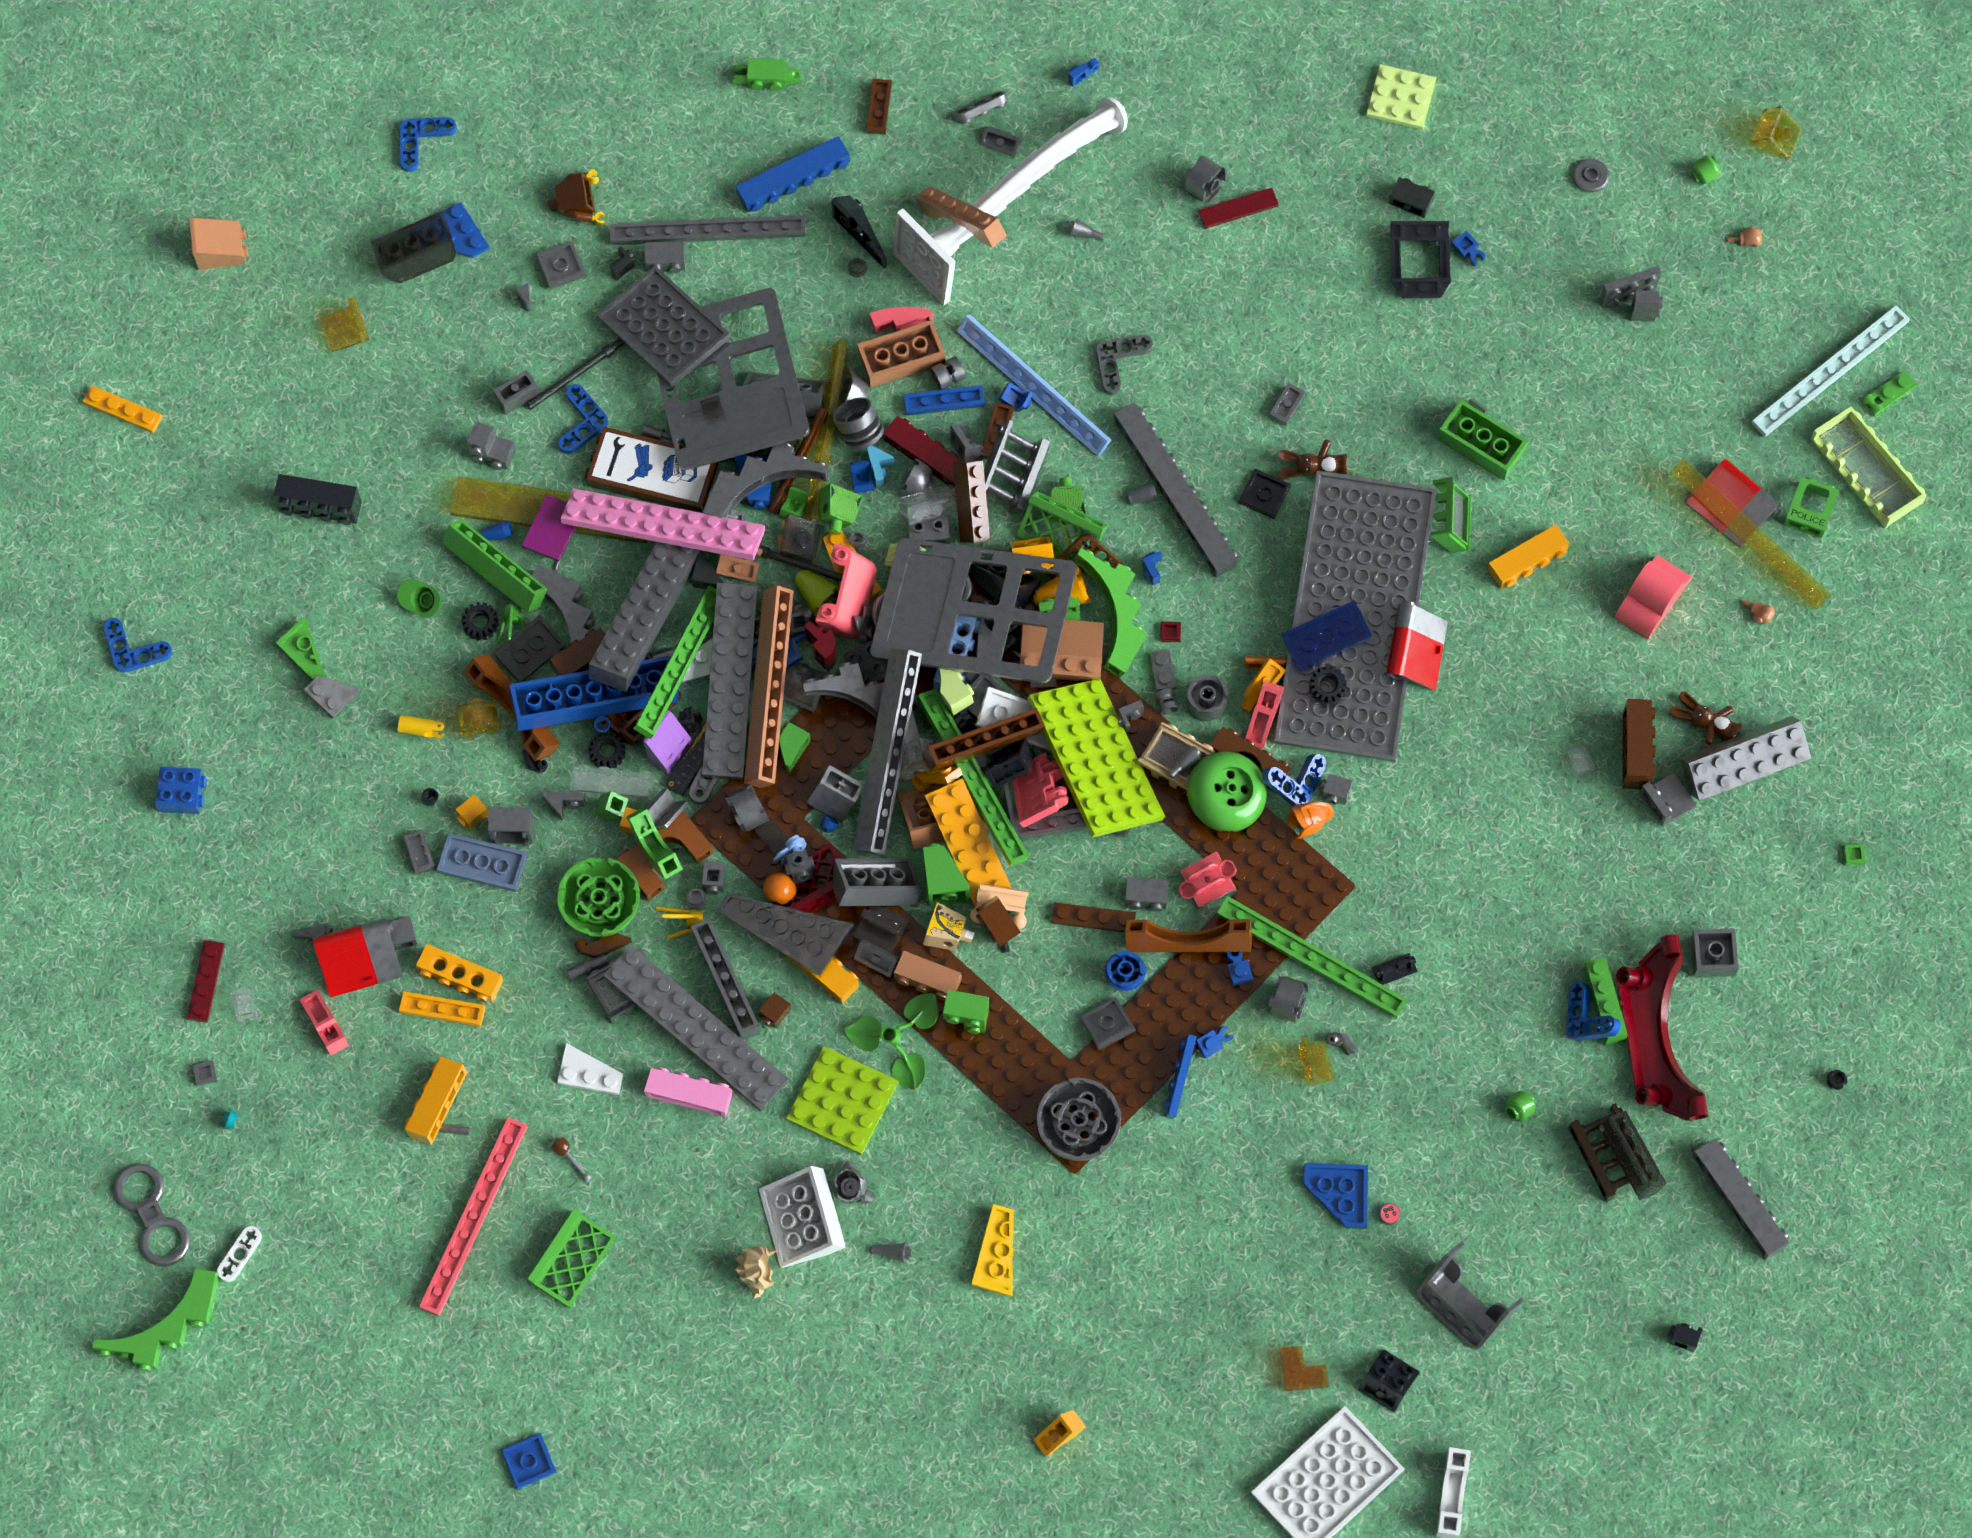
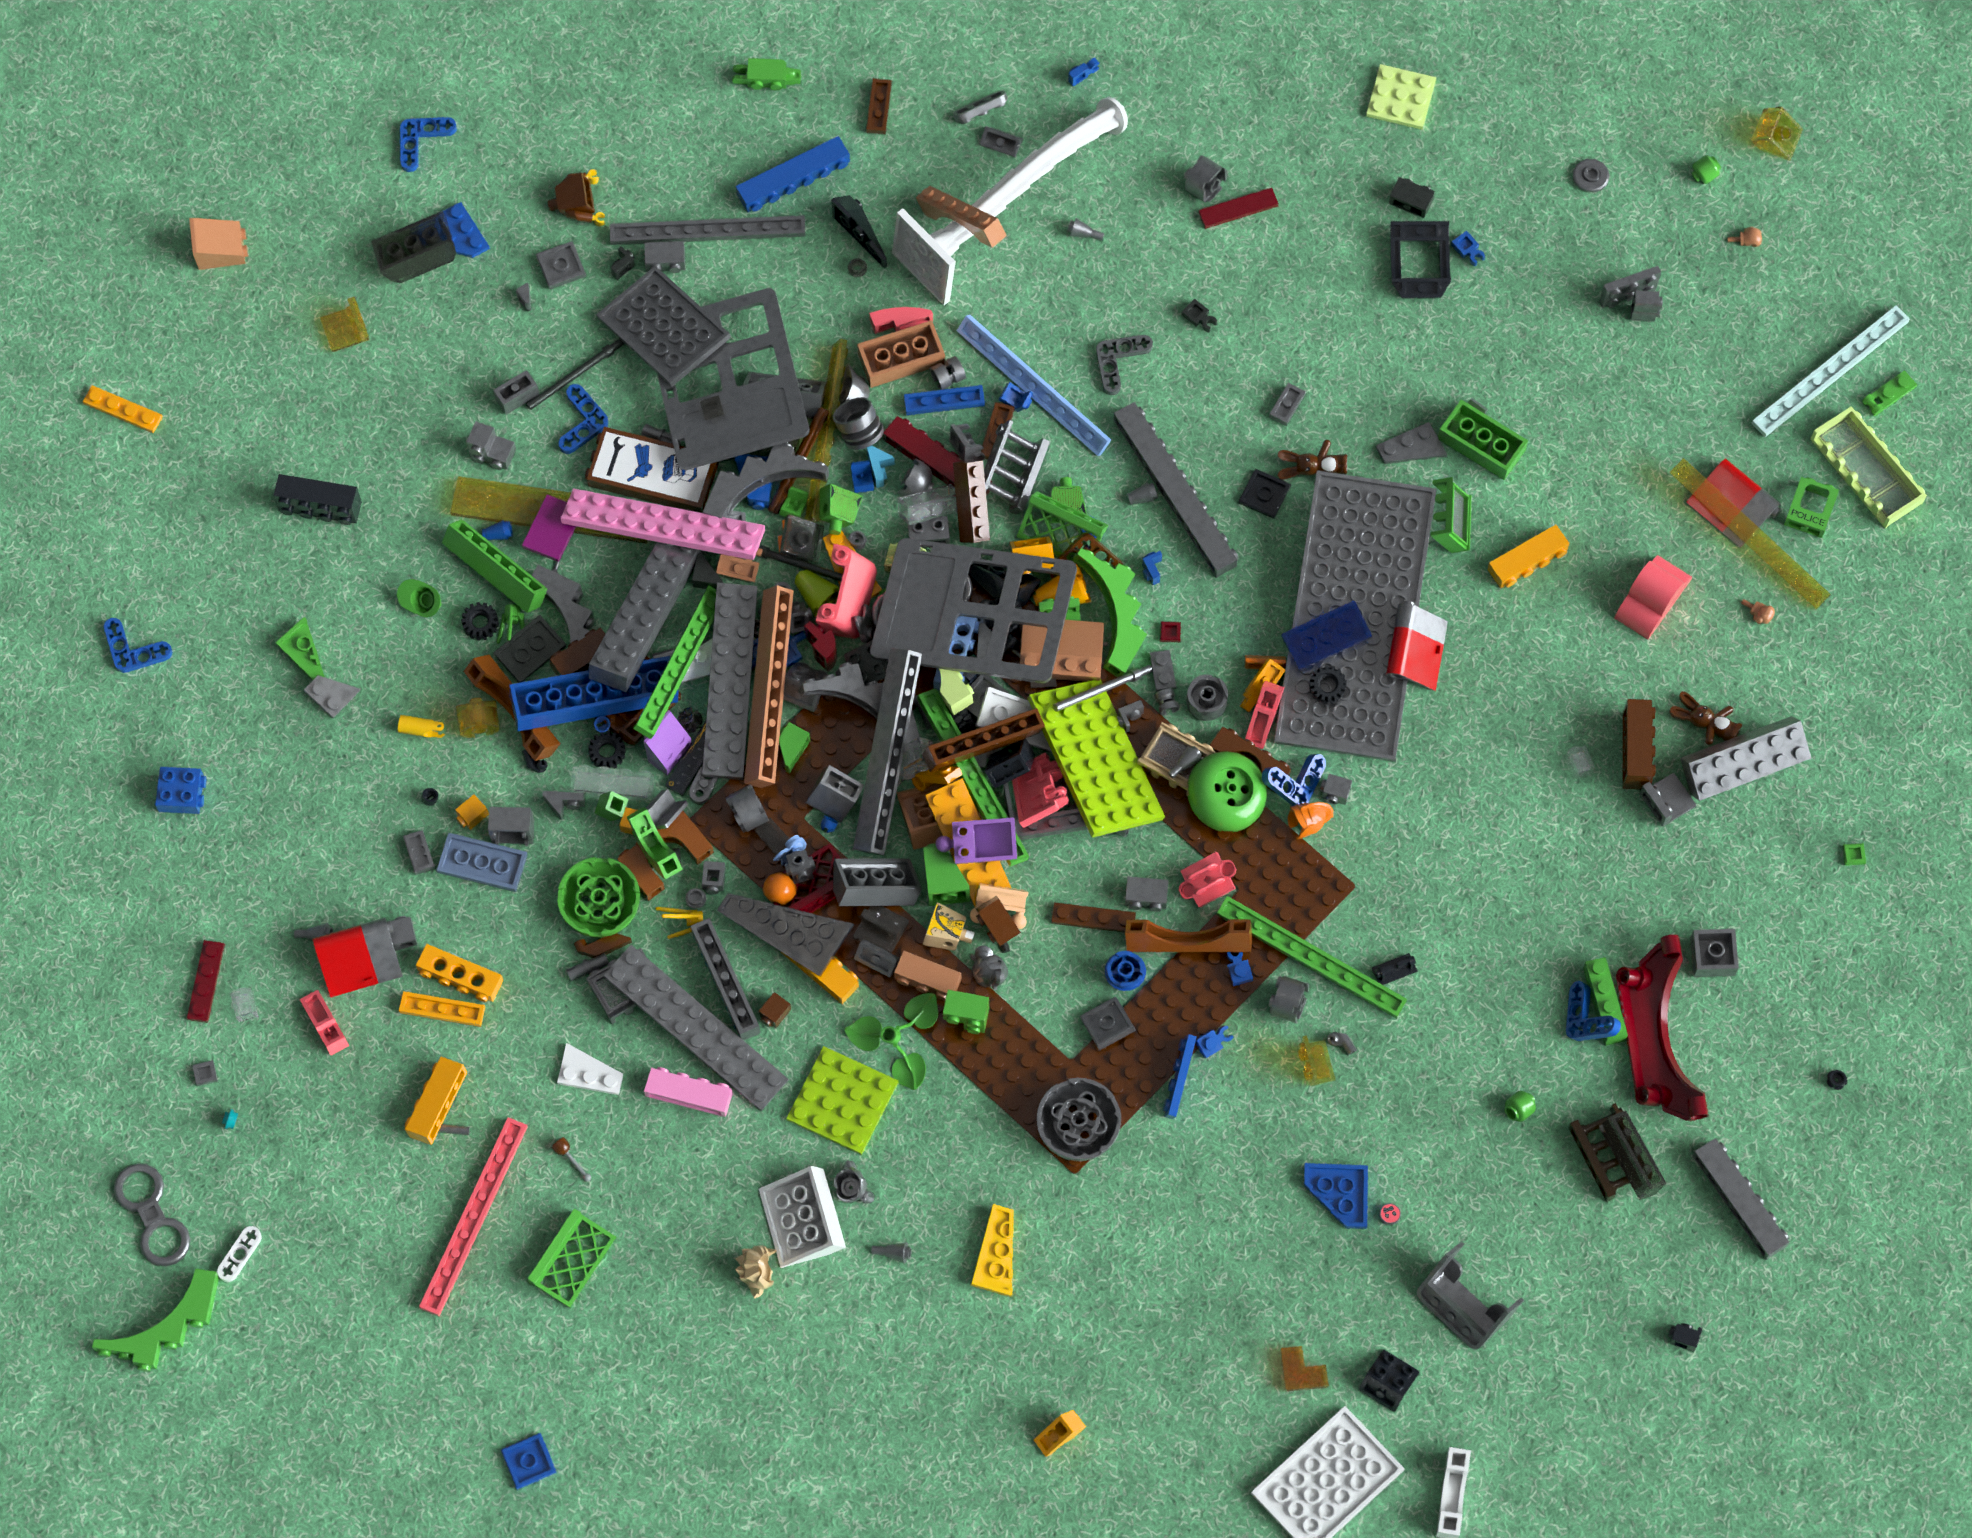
none -> medium lavender slope [936,818,1017,864]
none -> flat silver hair [970,945,1008,990]
none -> flat silver bar [1053,665,1153,712]
none -> pearl dark grey plate [1181,298,1217,333]
none -> flat silver wing [1376,422,1447,464]

